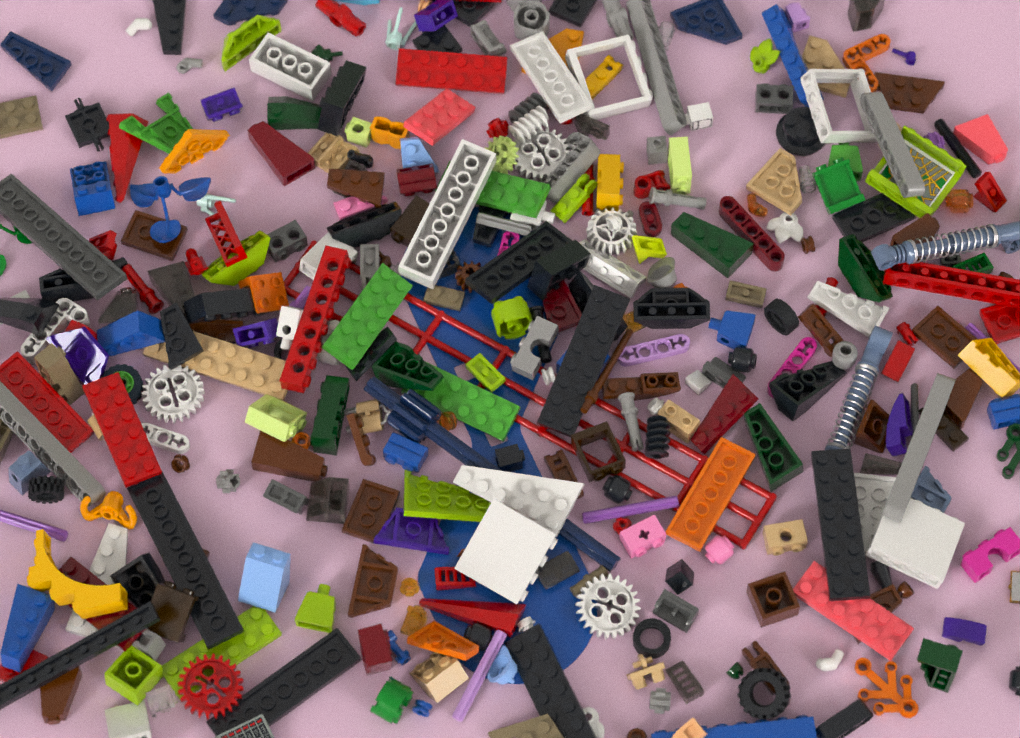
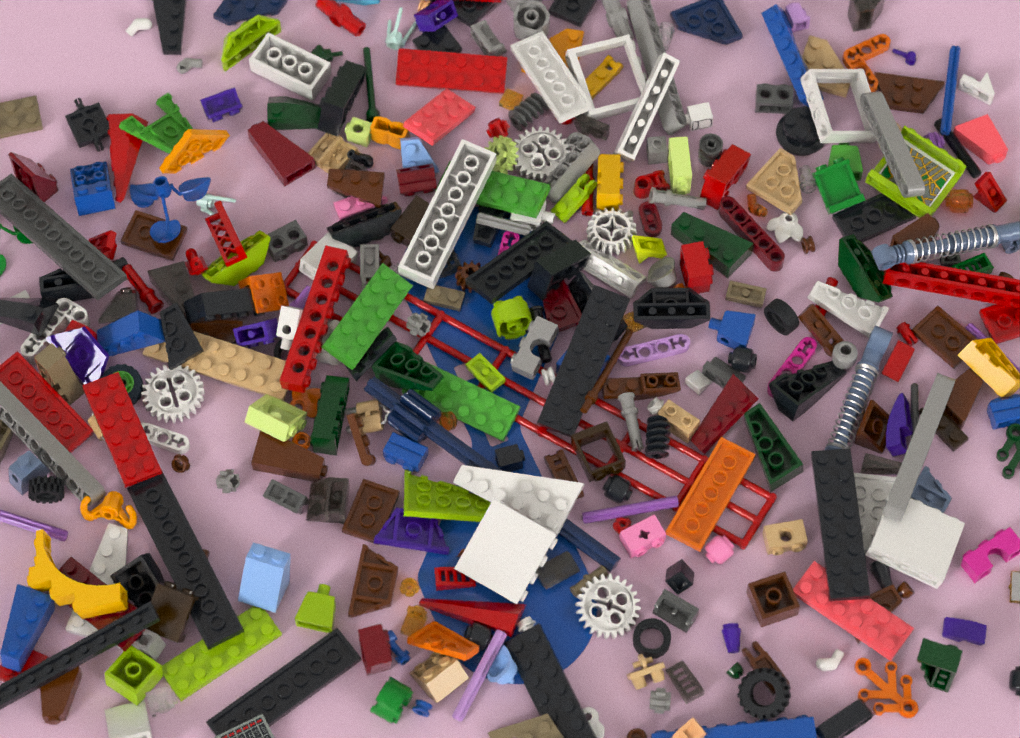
dark blue wing [0,31,72,92] -> none
red gear [177,653,244,720] -> none
white piece [508,106,549,144] -> none
white plate [606,214,622,232] -> none
lime plate [750,39,780,73] -> none
none -> dark red slope [8,152,58,202]
none -> orange plate [290,388,321,418]
none -> dark green piece [363,47,380,123]
none -> light grey gear [406,312,431,337]
none -> clear yellow plate [499,88,523,110]
none -> white brick [613,53,680,162]
none -> red brick [679,241,714,294]
none -> dark grey wheel [698,133,723,167]
none -> red wedge [700,144,751,210]
none -> dark purple cone [721,623,741,654]
none -> blue axle [940,45,960,136]
none -> white slope [958,73,995,105]

